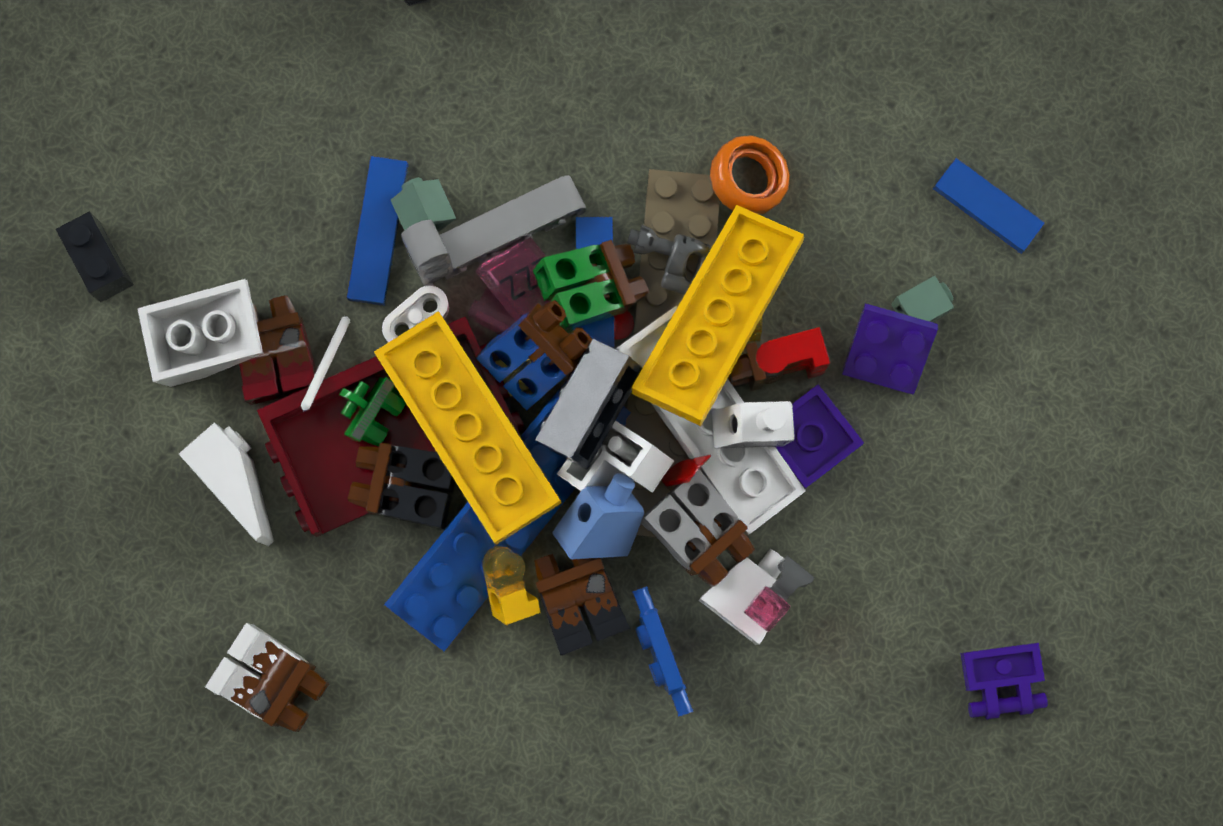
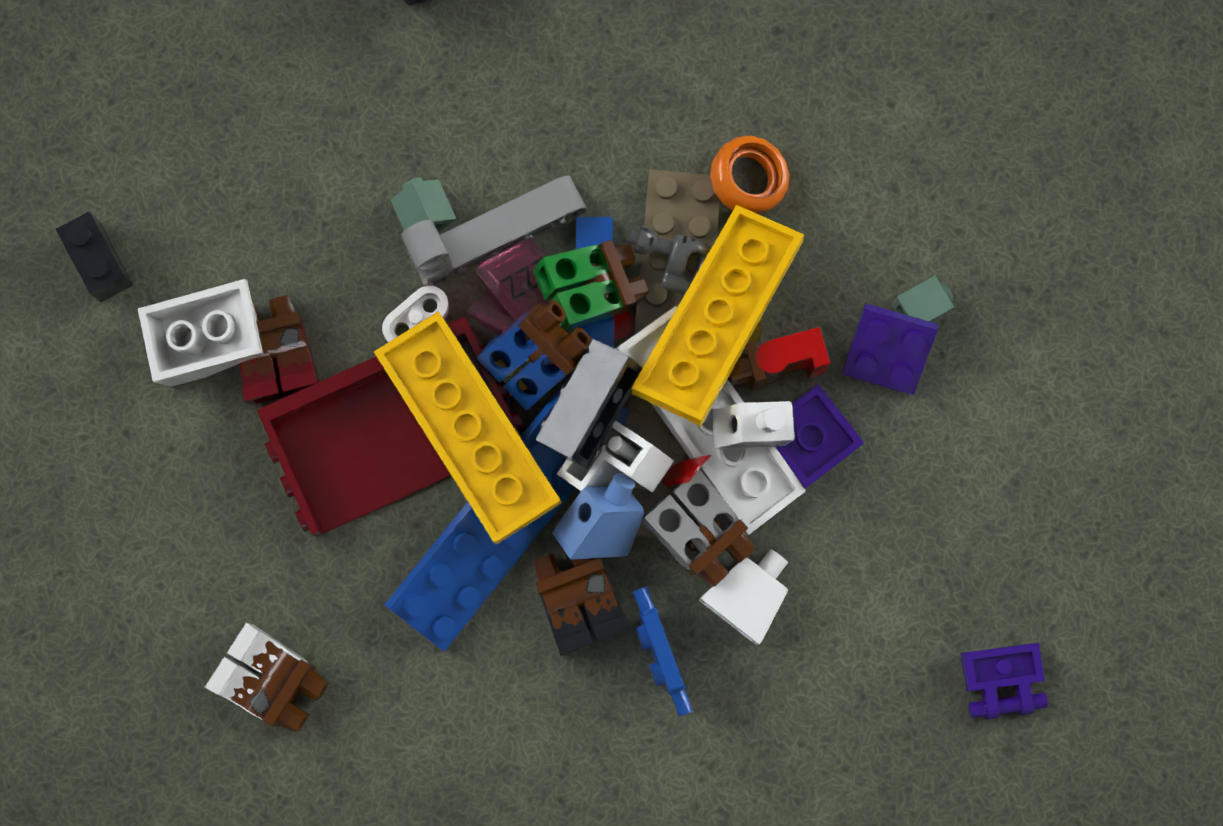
white slope [179,423,274,546] -> none
white axle [301,316,350,411] -> none
green hips [339,377,406,446] -> none
blue tile [347,156,408,306] -> none
black hips [348,443,455,530] -> none
leg [483,546,541,625] -> none
leg [743,555,815,632] -> none
blue tile [933,158,1045,253] -> none

